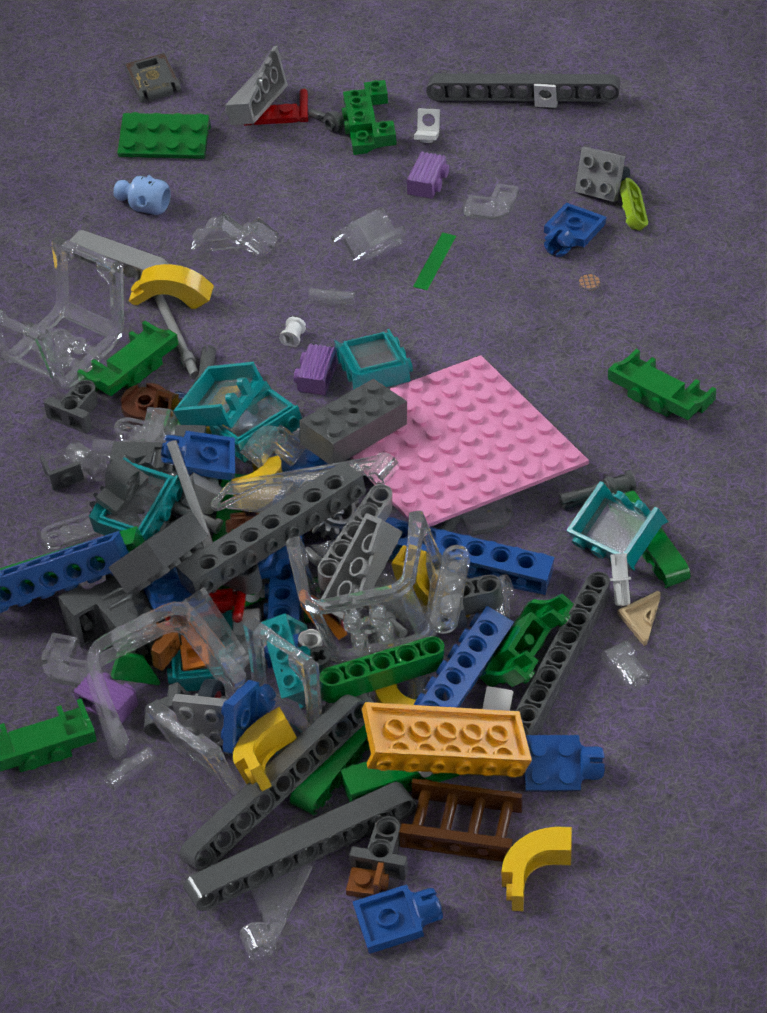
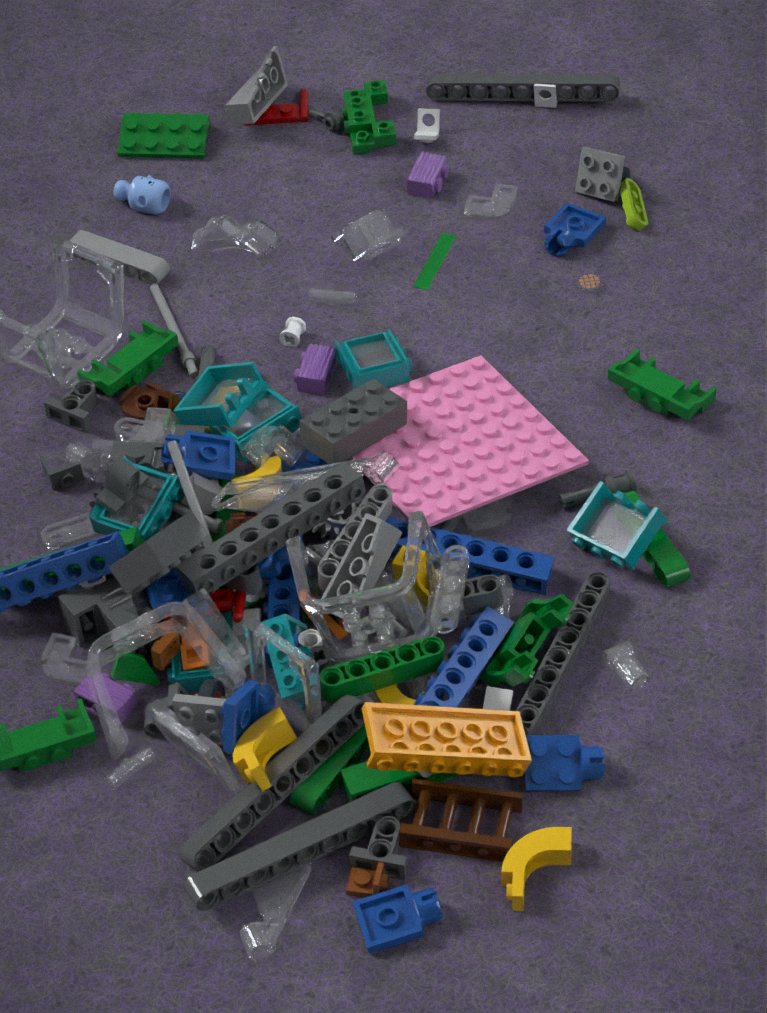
dark grey container [124,53,181,103] -> none
yellow arch [129,264,214,309] -> none
white axle [610,553,631,606] -> none
tan tile [618,591,661,646] -> none

